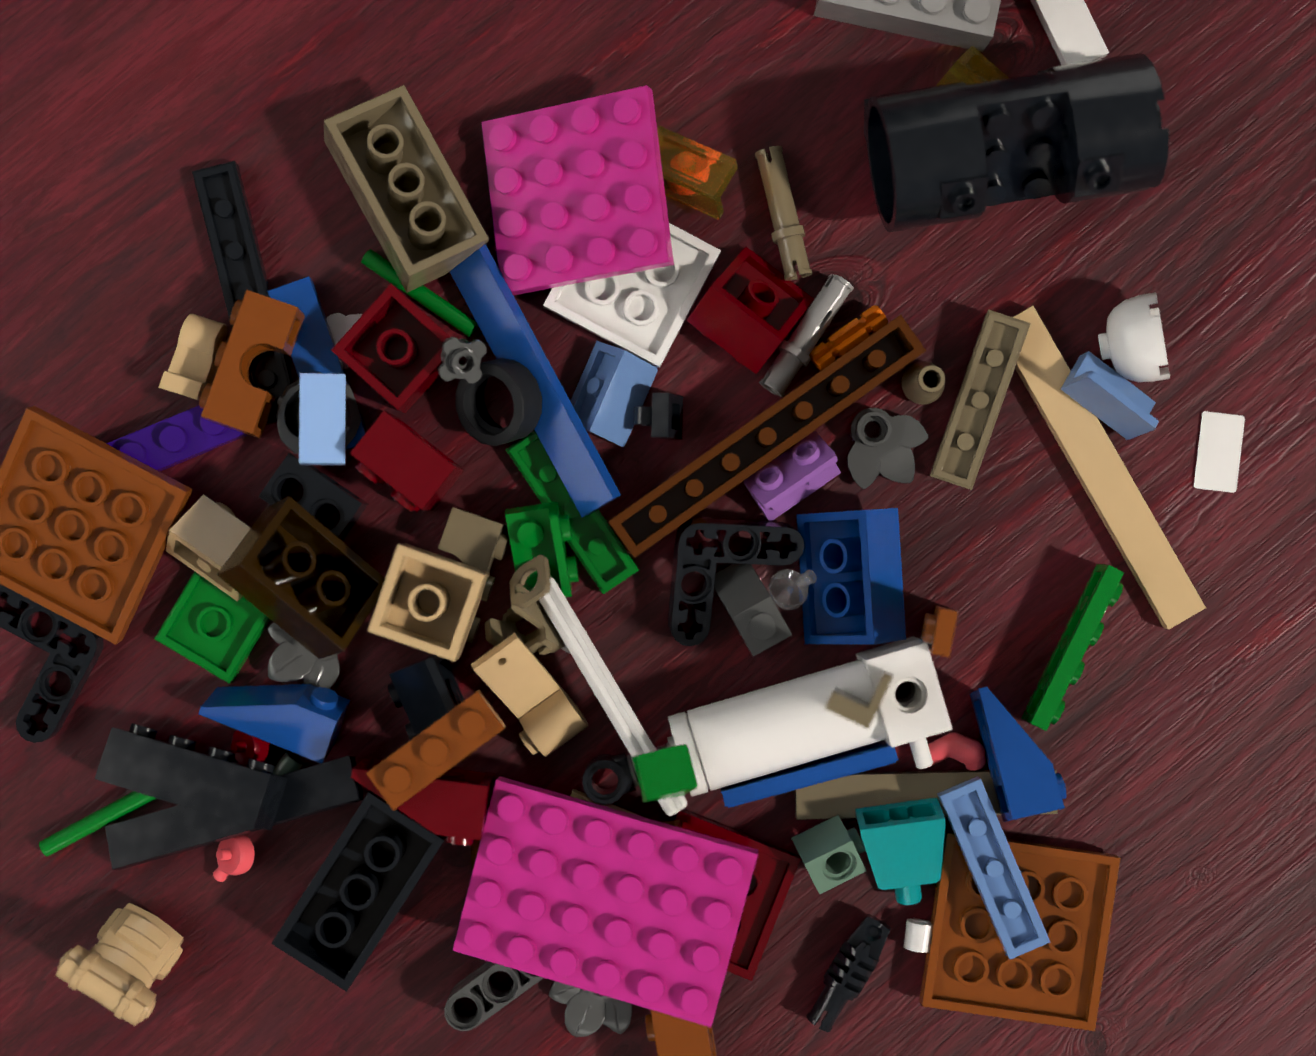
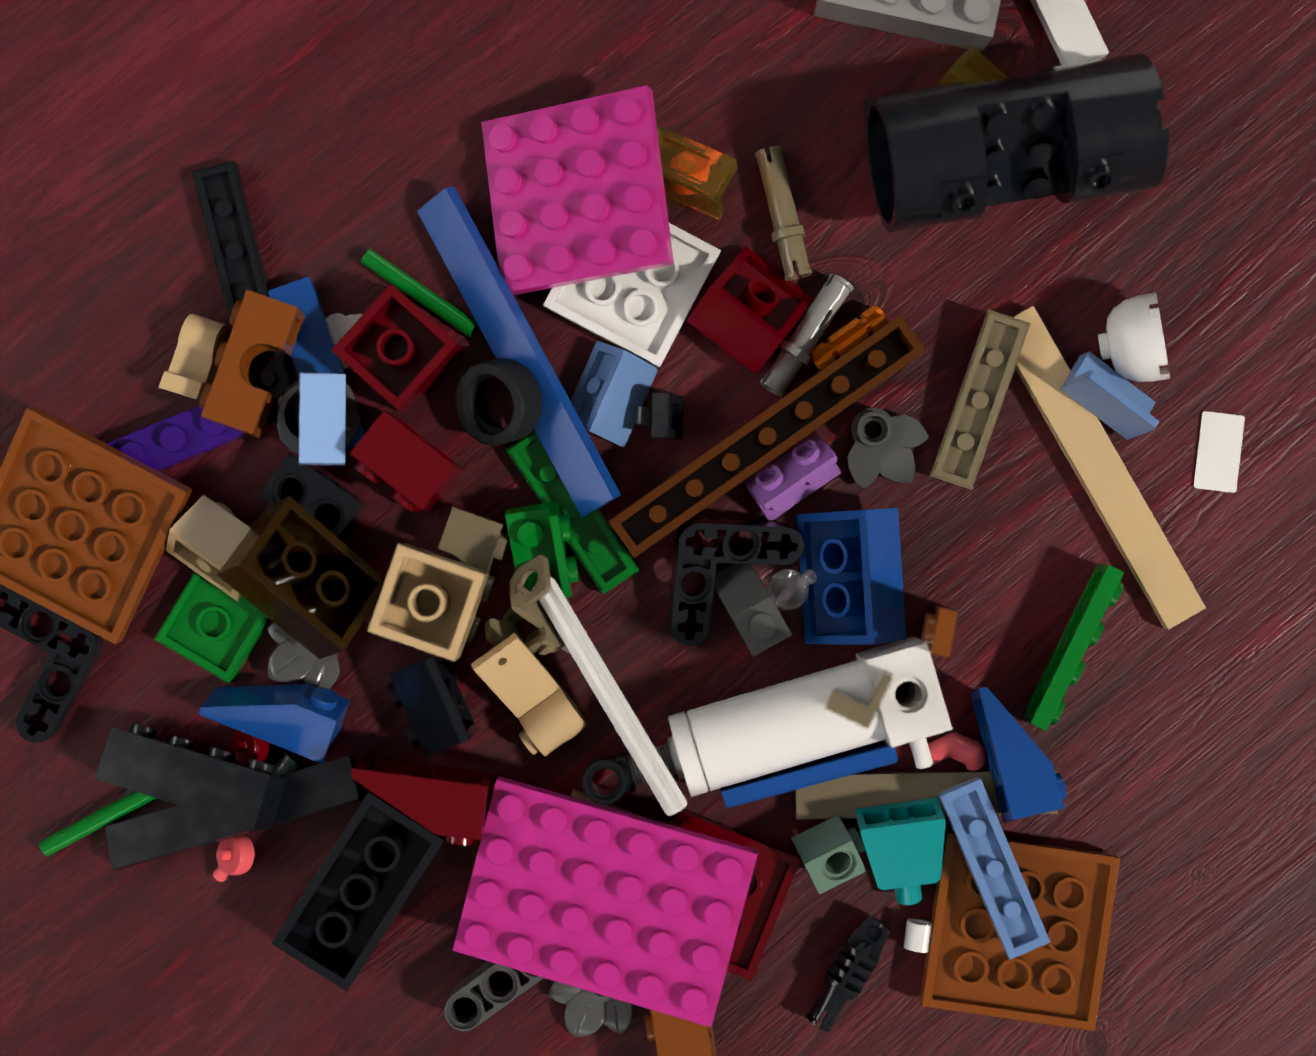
tan piece [56,903,184,1026] -> none
dark tan slope [324,85,489,293] -> none
dark orange plate [366,690,506,810] -> none
dark grey plate [438,337,487,384] -> none
green slope [632,744,697,802] -> none
dark tan cone [901,361,945,405] -> none

